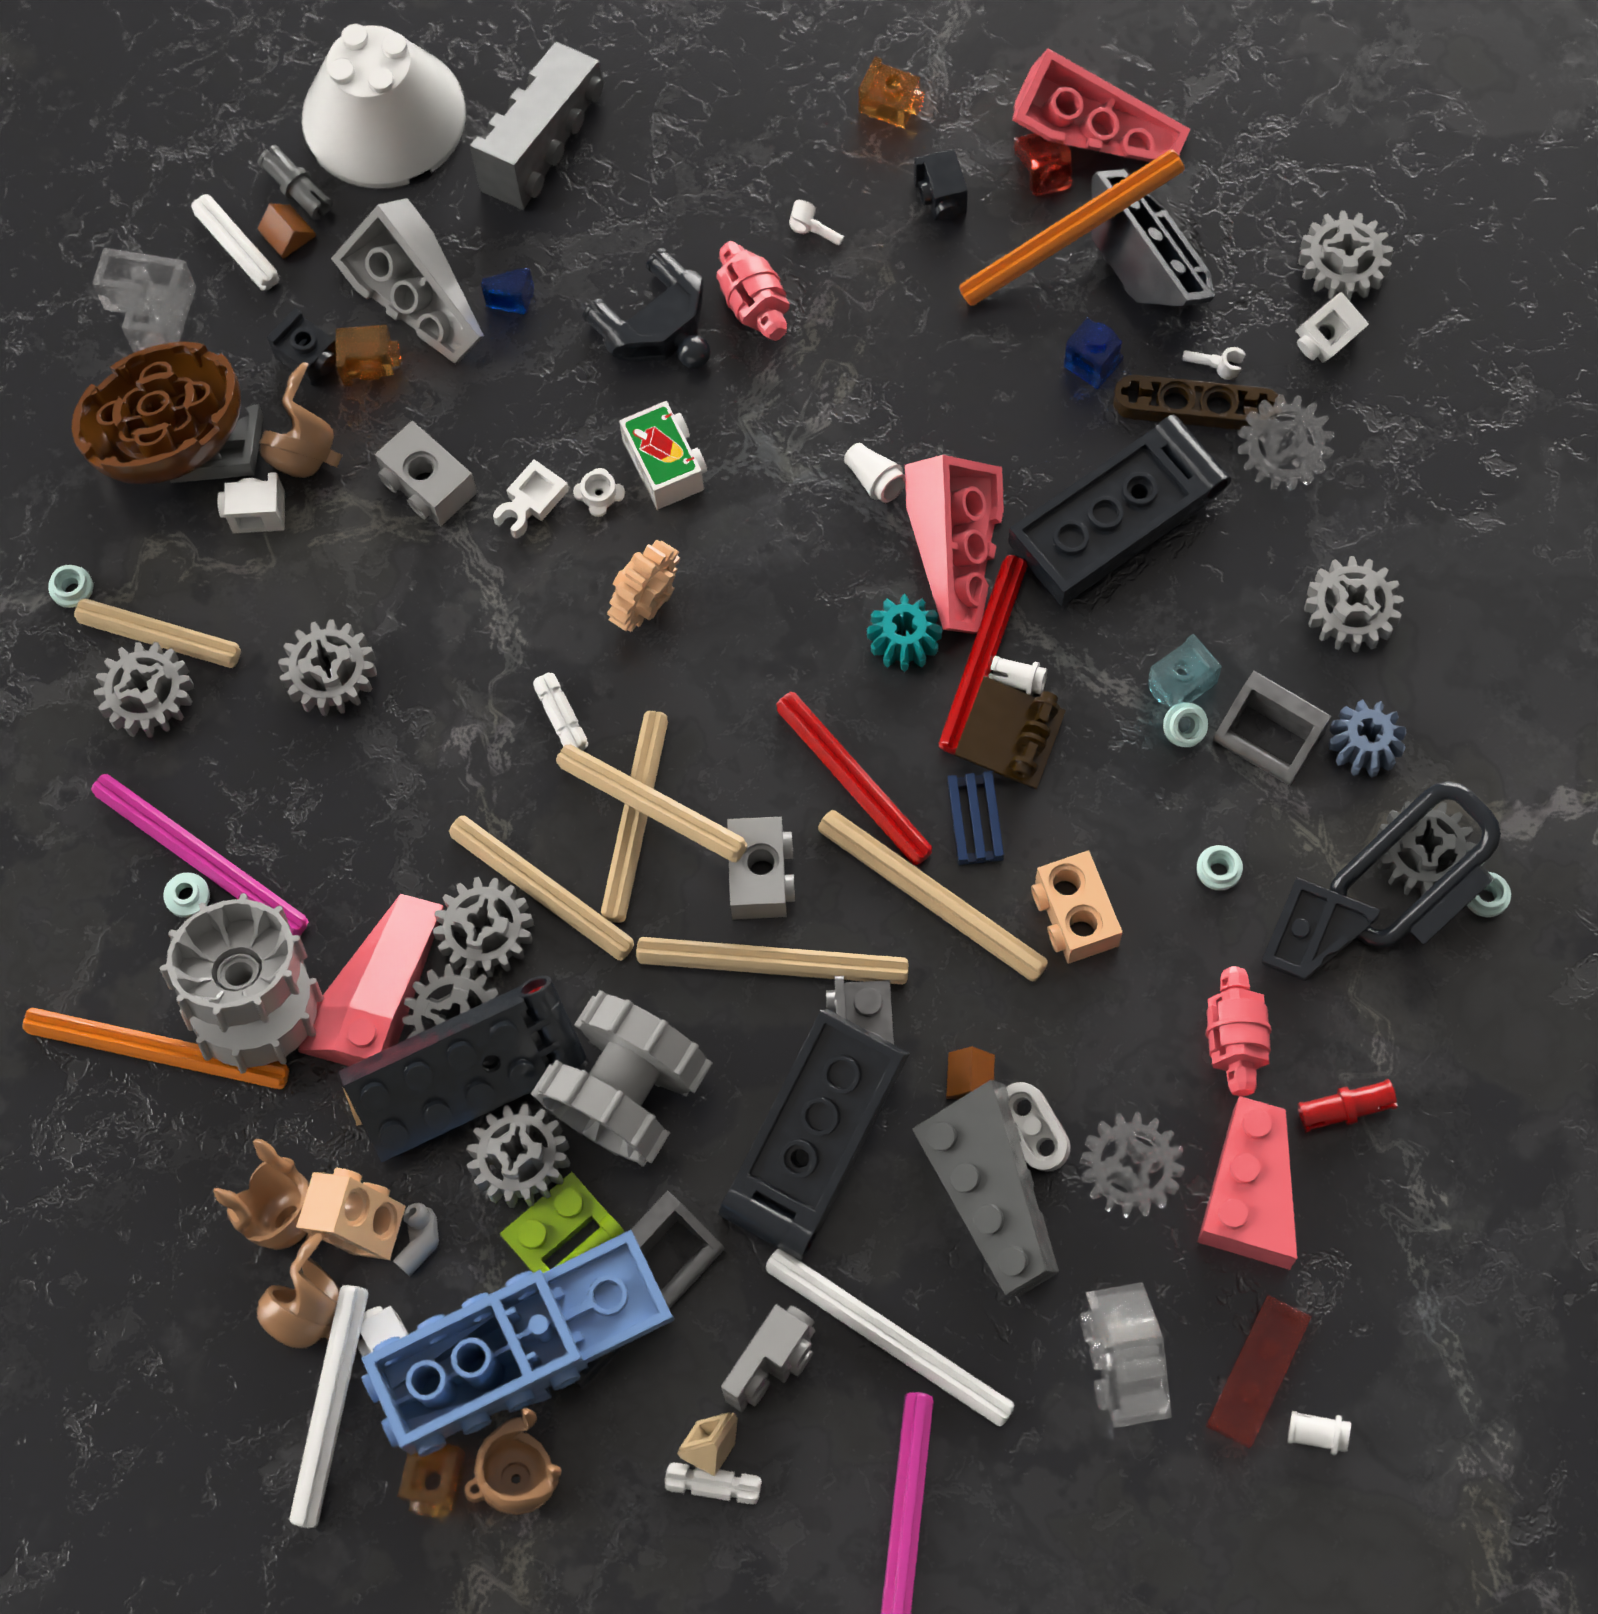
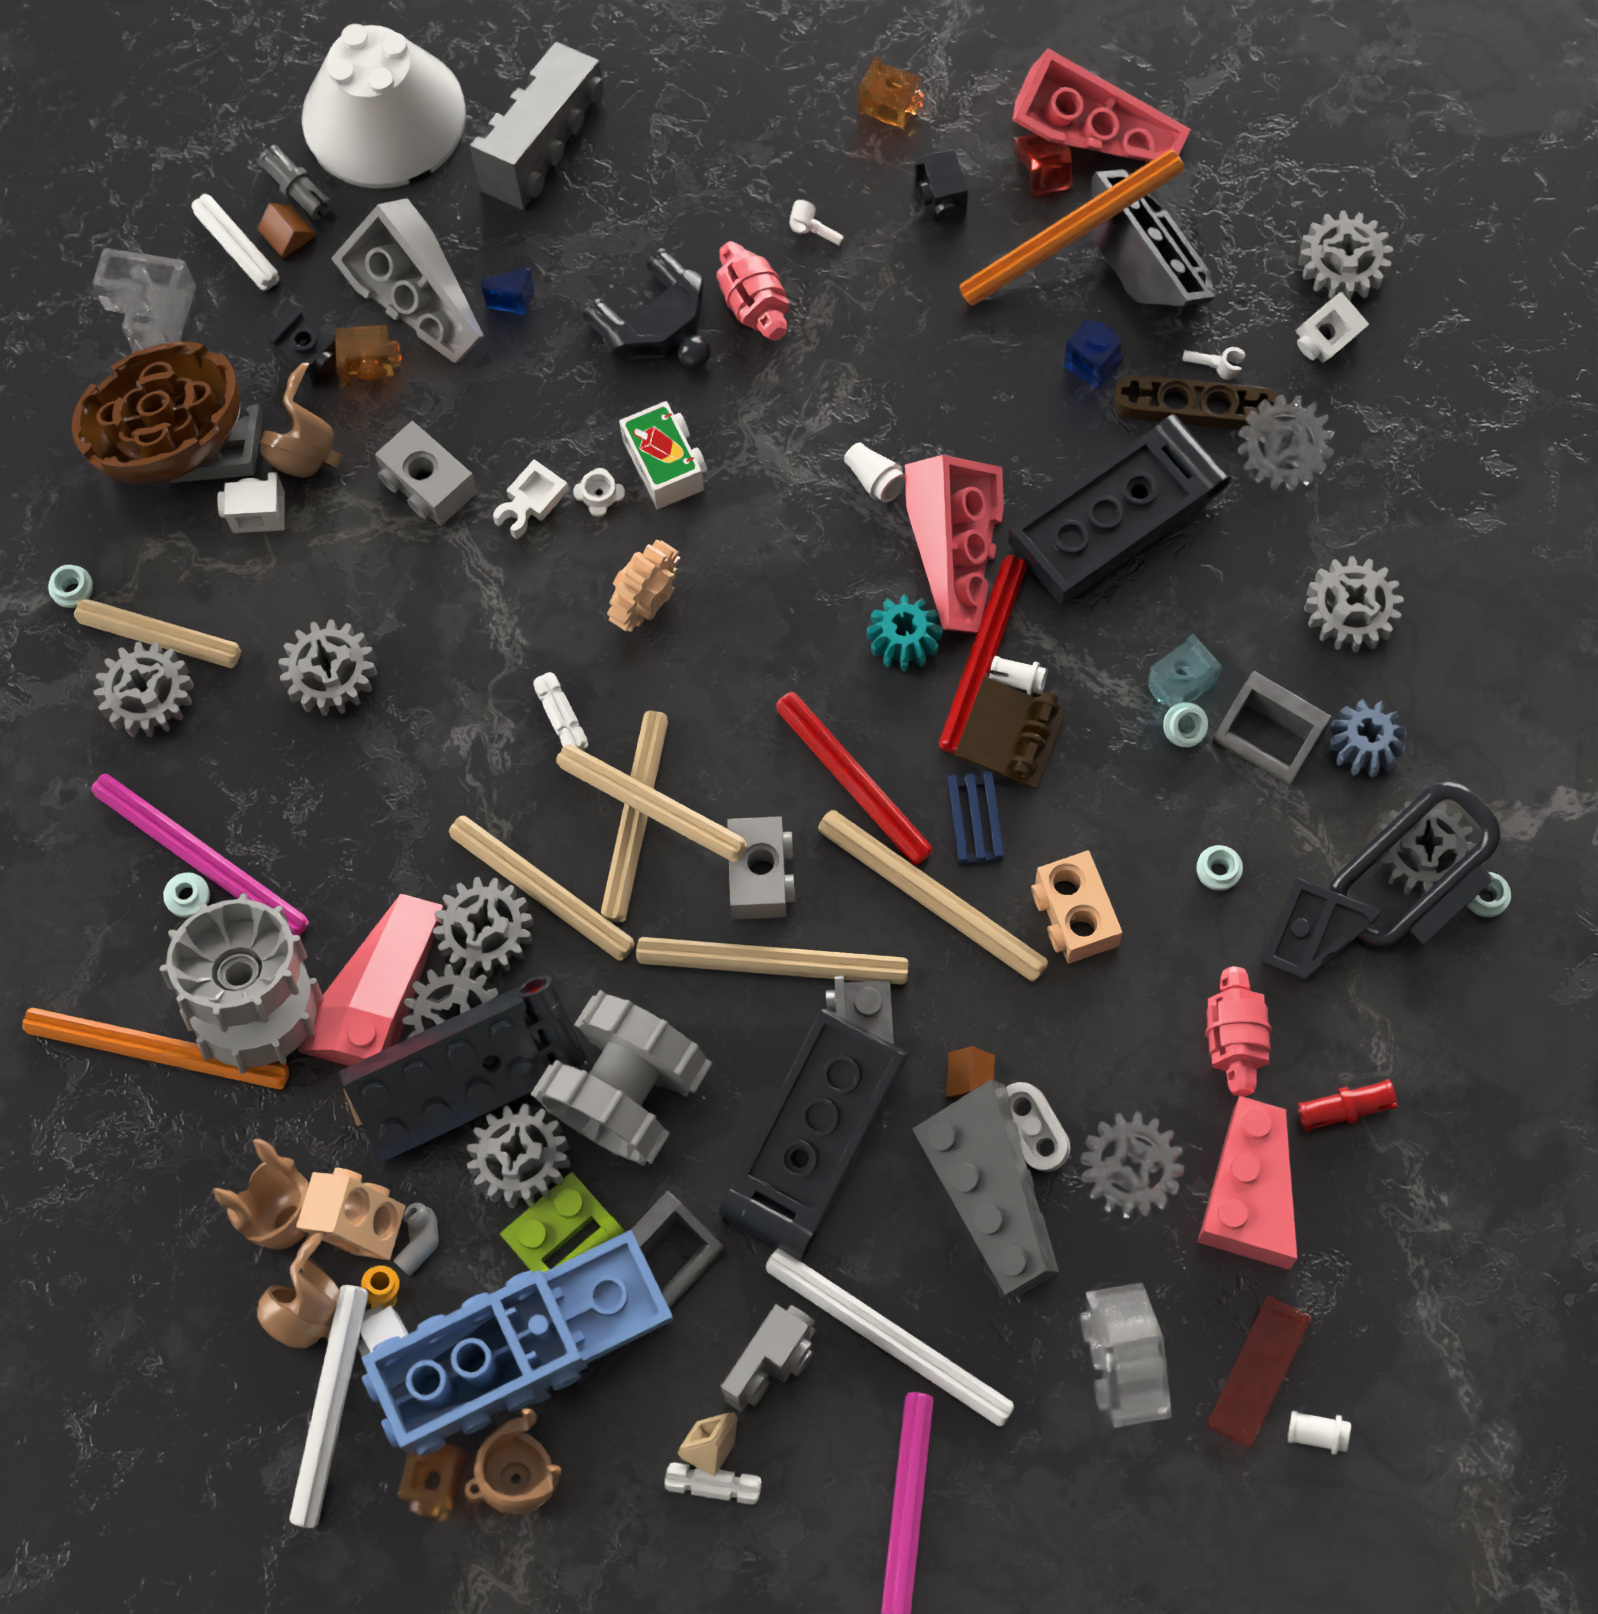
none -> light orange pin [361,1266,399,1310]

